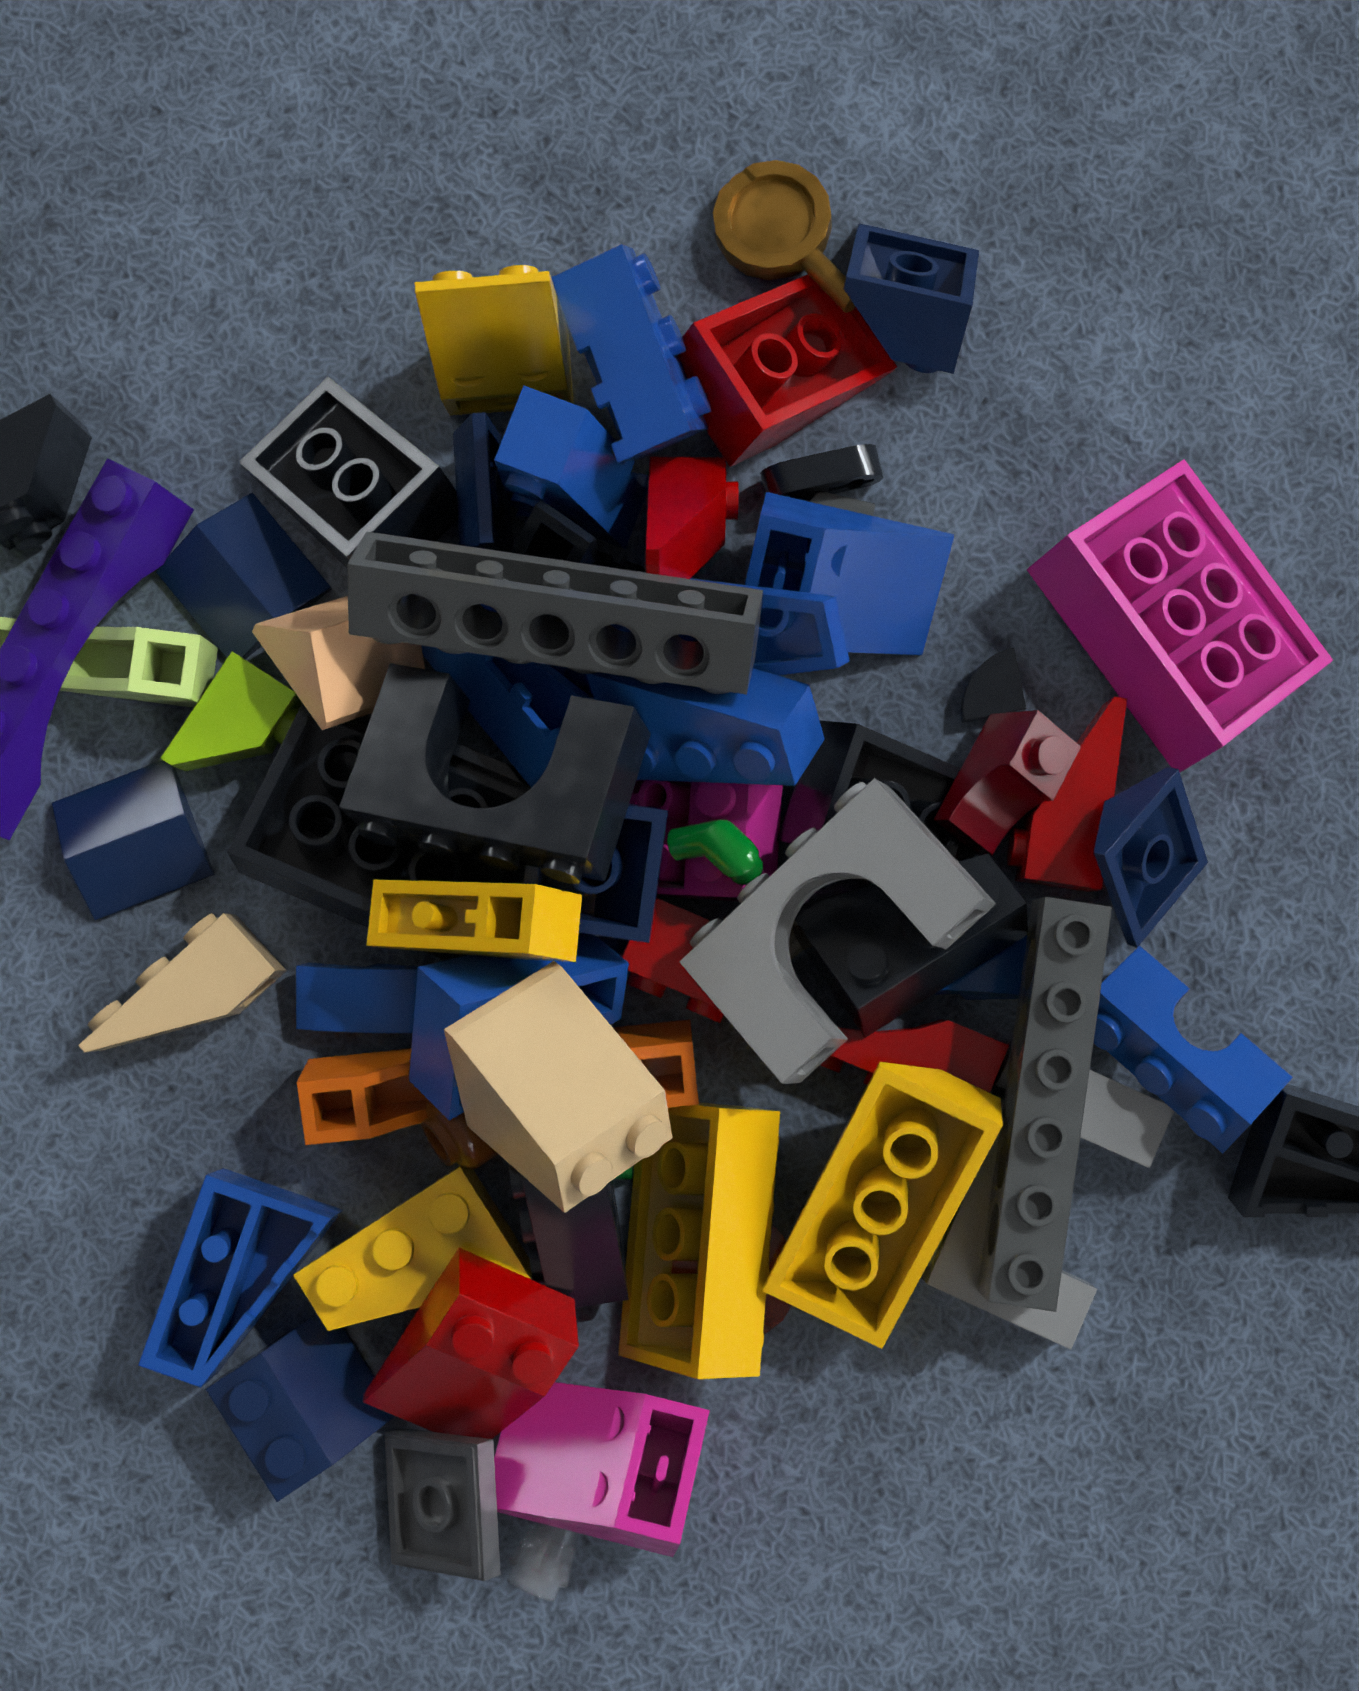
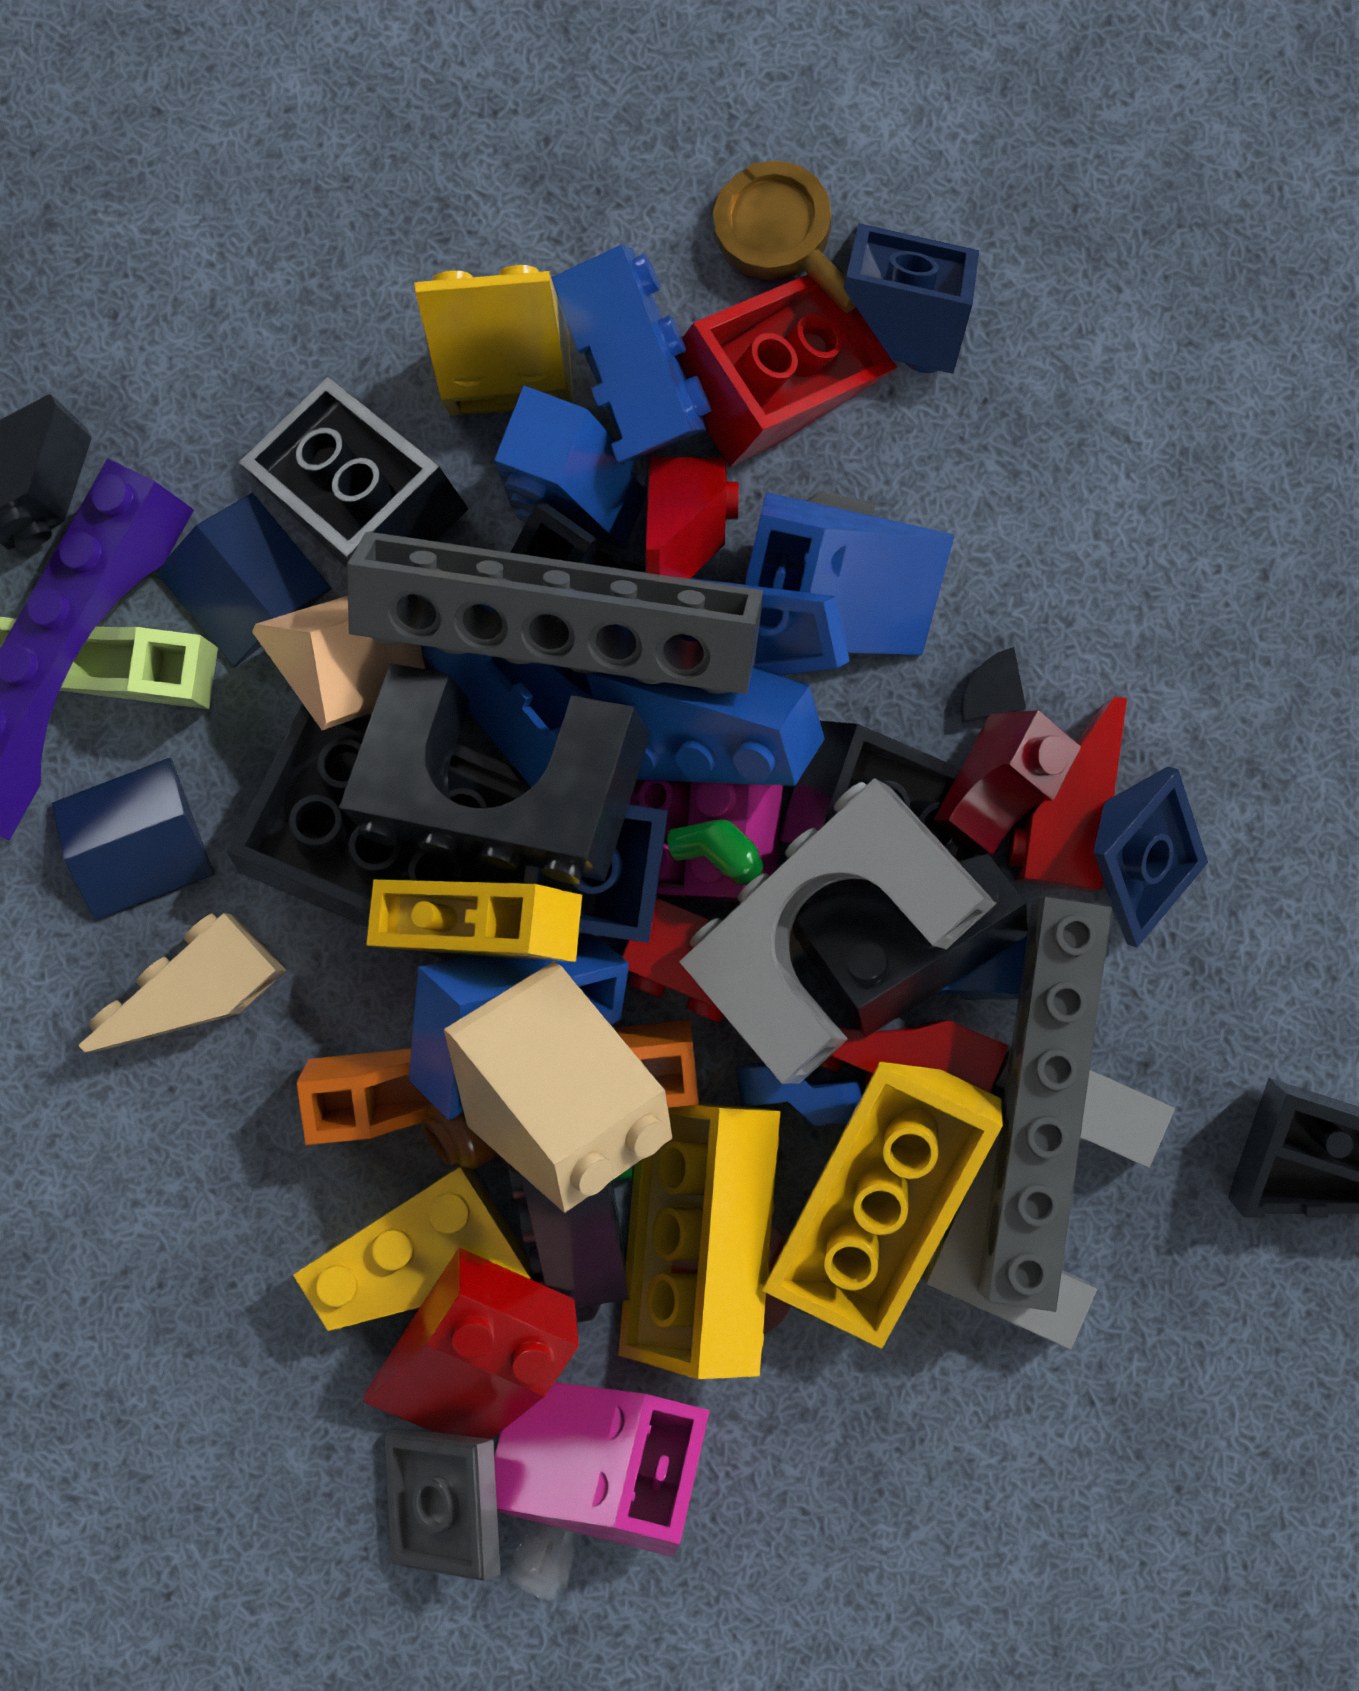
blue wedge [138,1168,343,1387] -> none
lime slope [160,651,302,771] -> none
dark blue slope [205,1313,395,1502] -> none
blue slope [296,963,419,1033] -> none
dark blue slope [453,412,513,553] -> none
black beam [760,444,883,500] -> none
dark pink slope [1026,459,1333,773] -> none
blue arch [1093,946,1293,1154] -> none
none -> blue piece [736,1062,862,1126]

